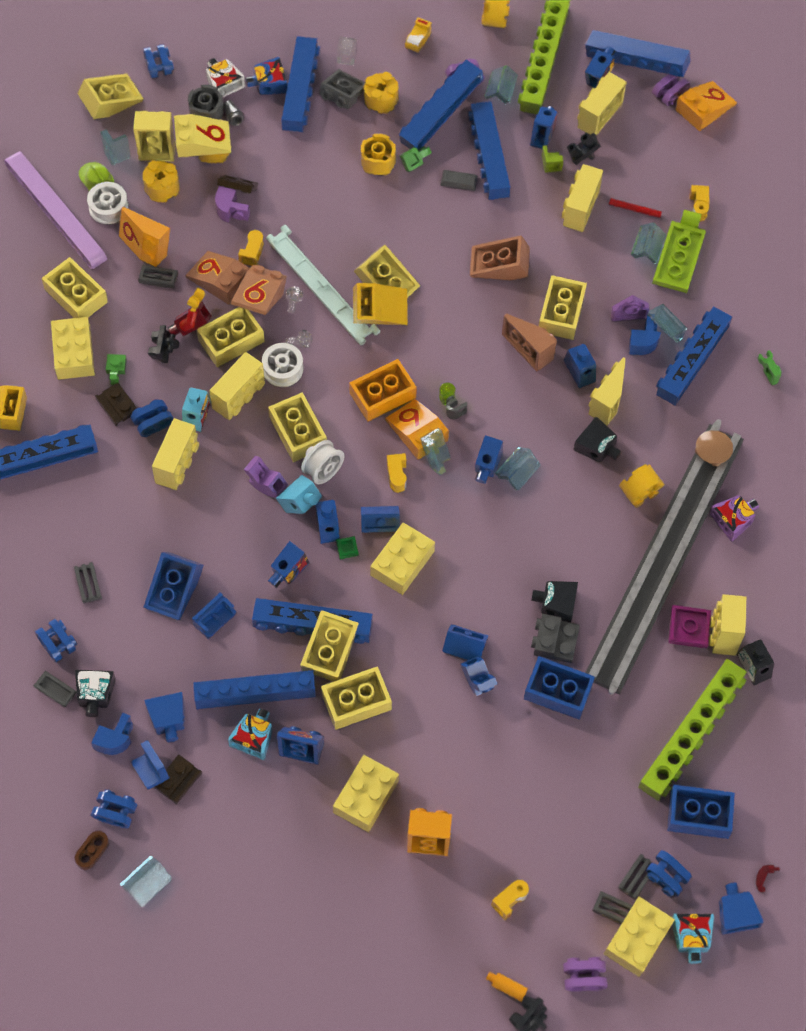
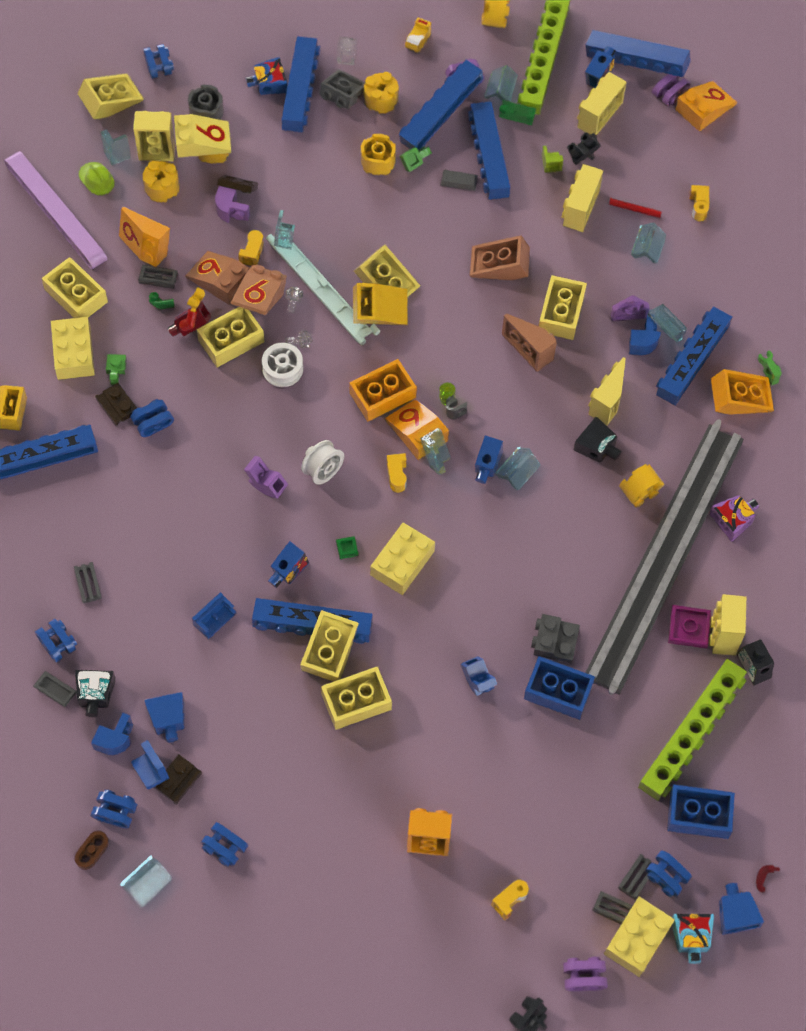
white wheel [87,182,128,224] -> none
blue slope [143,552,204,620] -> none
black hips [148,325,180,363] -> none
light yellow brick [152,418,199,490] -> none
medium azure torso [182,387,211,432] -> none
blue brick [193,670,316,709] -> none
torso [206,58,245,97] -> none
light yellow brick [209,352,265,420] -> none
flat silver cone [224,100,244,126] -> none
torso [228,708,273,760] -> none
light yellow brick [268,392,327,462] -> none
medium azure torso [276,475,322,514] -> none
blue slope [277,726,324,765] -> none
blue torso [315,500,340,544] -> none
light yellow brick [333,755,399,833] -> none
blue panel [361,506,400,533] -> none
blue panel [442,624,488,660] -> none
light orange cylinder [486,972,528,1002] -> none
blue torso [530,107,558,149] -> none
black torso [531,581,578,623] -> none
blue torso [563,344,596,389] -> none
lime hinge [652,209,706,293] -> none
medium nougat dish [695,430,733,466] -> none
none -> green arm [149,292,175,310]
none -> blue brick [201,822,248,867]
none -> clear light blue panel [274,210,295,250]
none -> green hinge [499,100,536,126]
none -> light orange slope [711,369,774,415]

